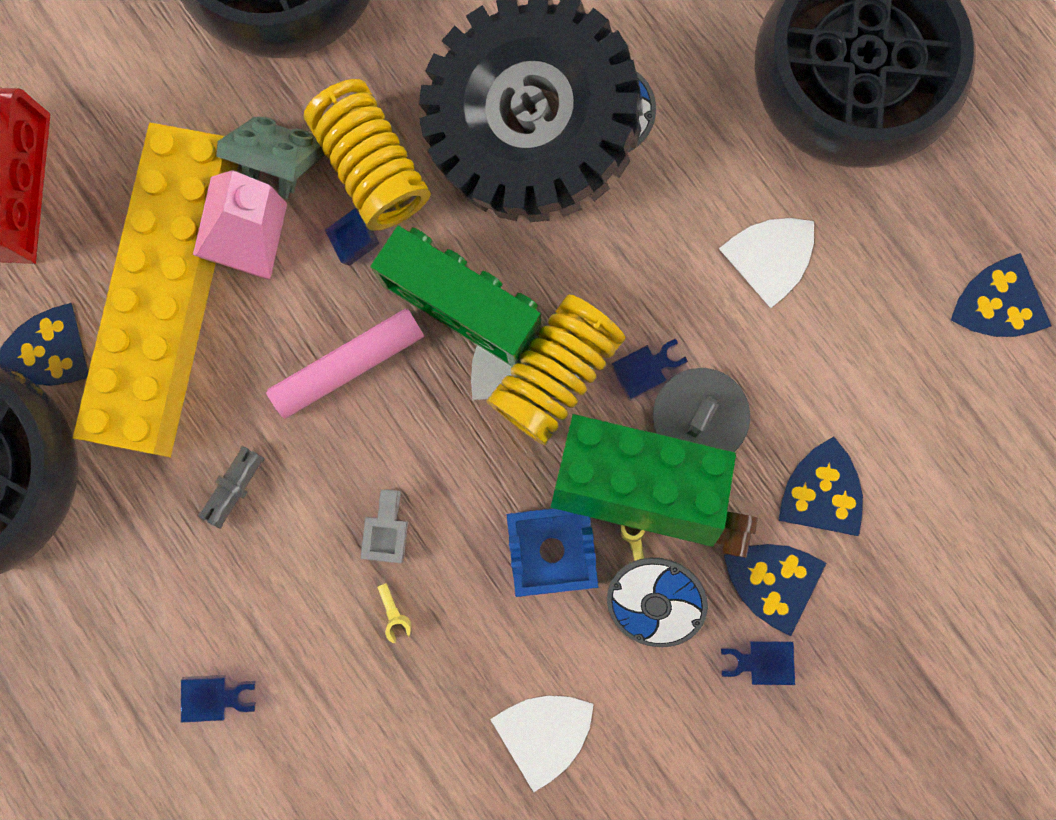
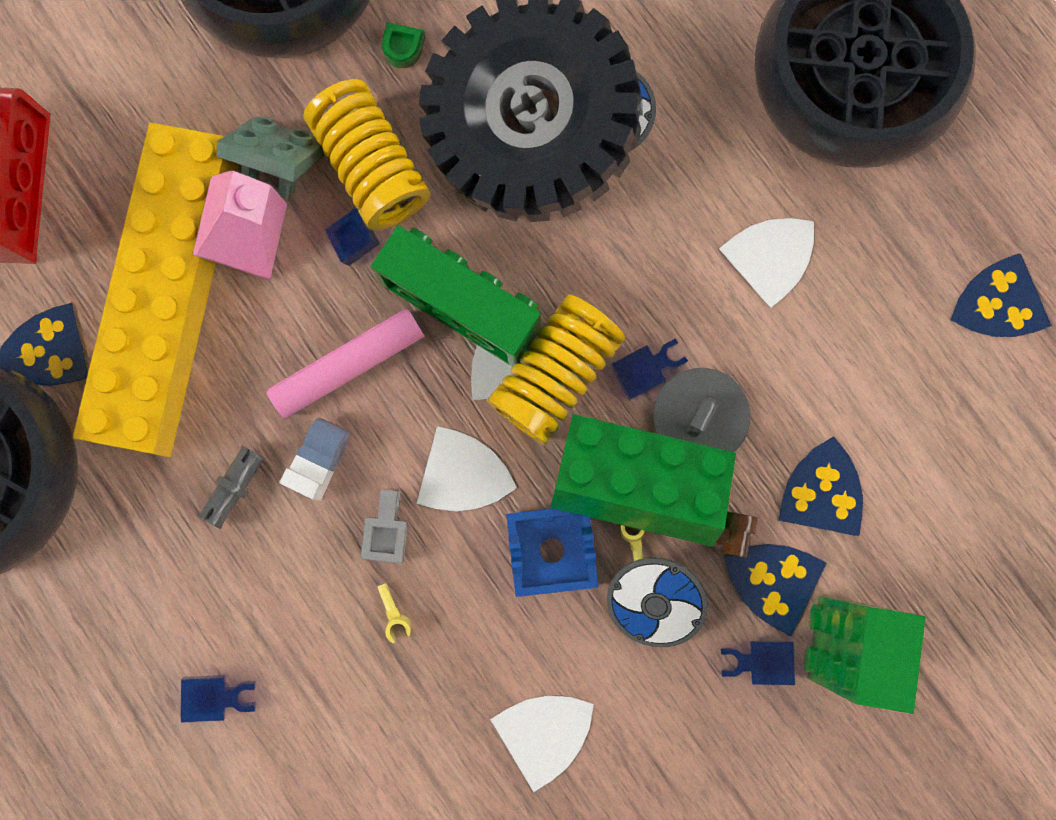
none -> leg [279,418,349,501]
none -> green tile [382,22,426,68]
none -> white sticker [416,426,517,511]
none -> green brick [803,596,926,714]

